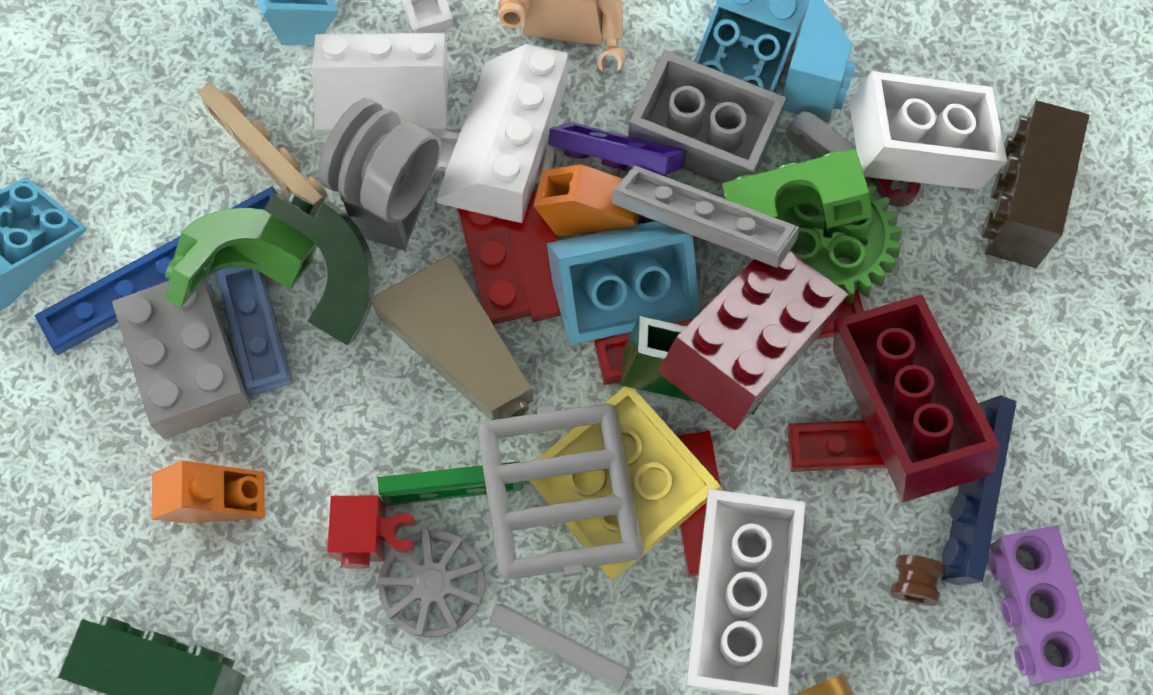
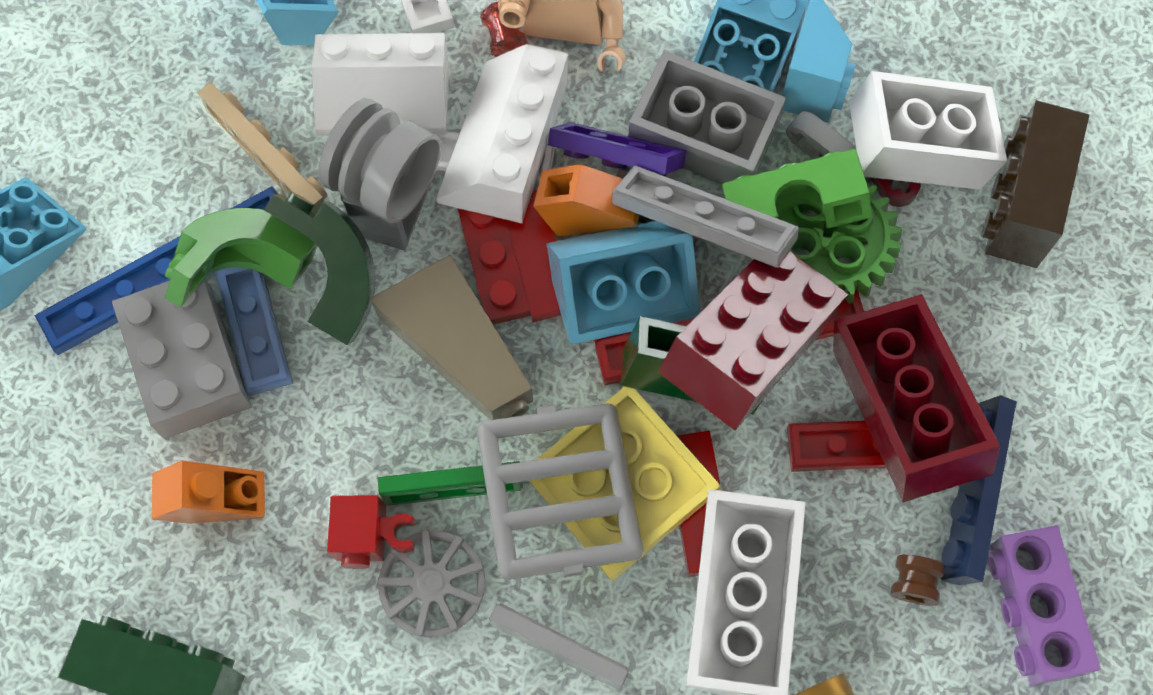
none -> clear red bush [480,1,528,57]

